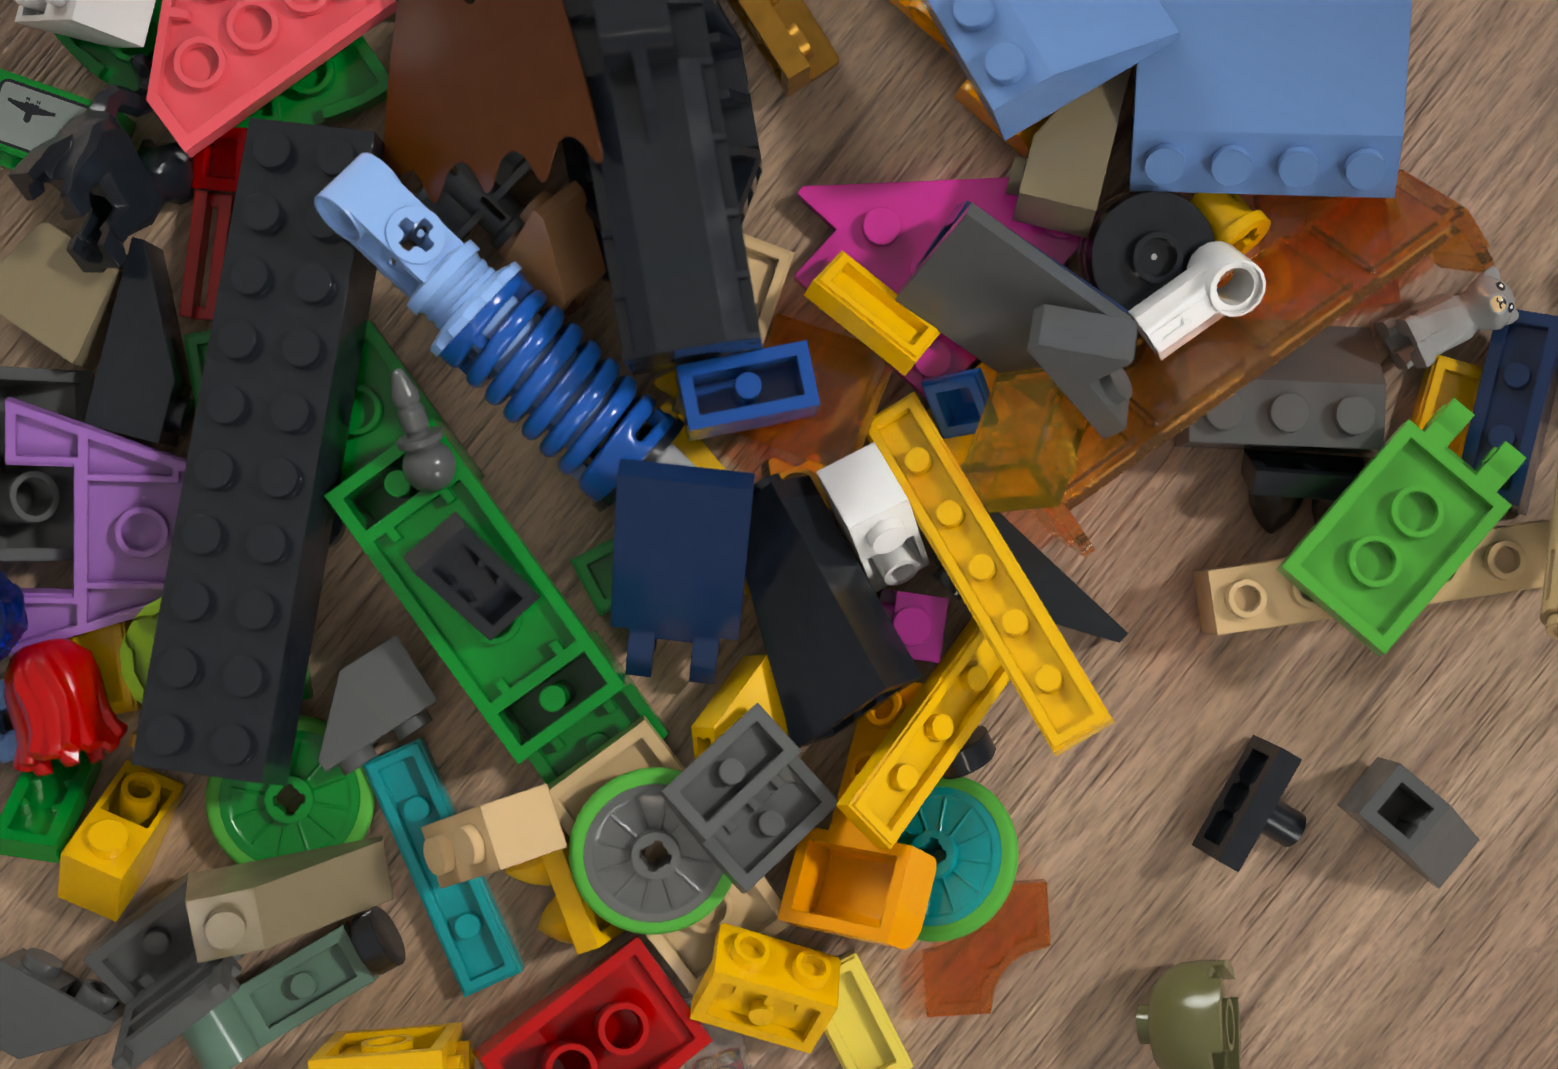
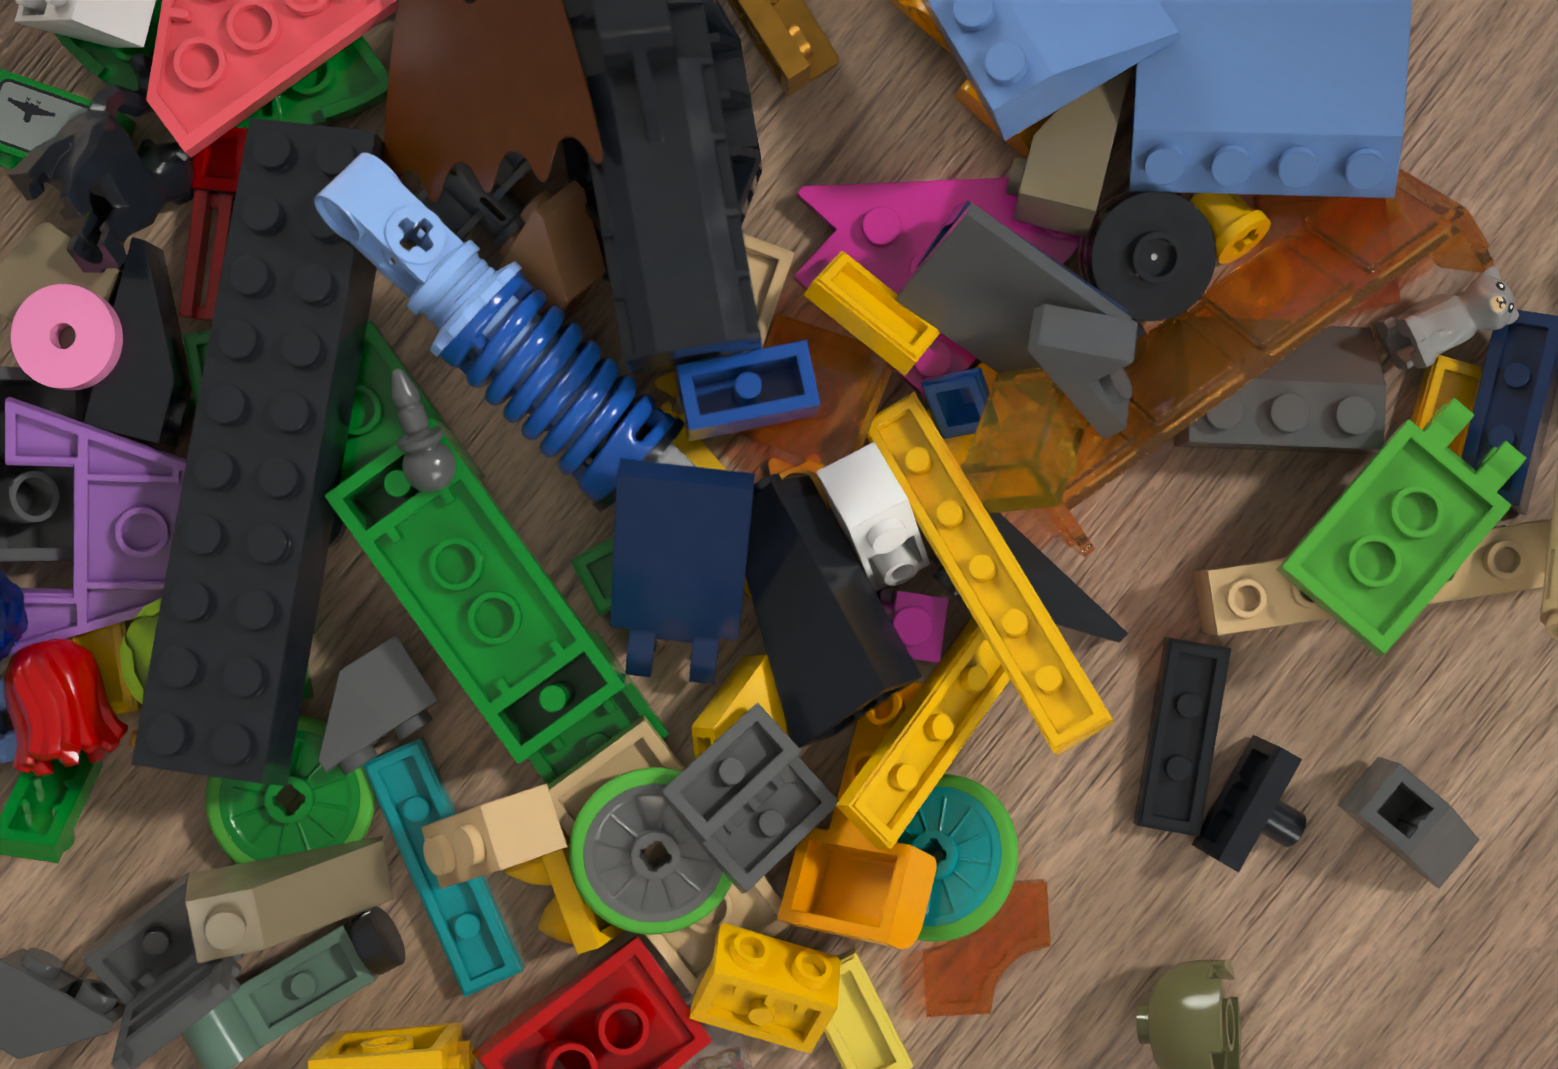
yellow slope [57,760,185,922] -> none
black tile [403,511,540,641] -> none
black tile [941,726,996,779] -> none
white piece [1128,241,1266,360] -> none
black tile [1241,449,1371,534] -> none
none -> bright pink piece [11,284,123,391]
none -> black tile [1133,637,1231,837]

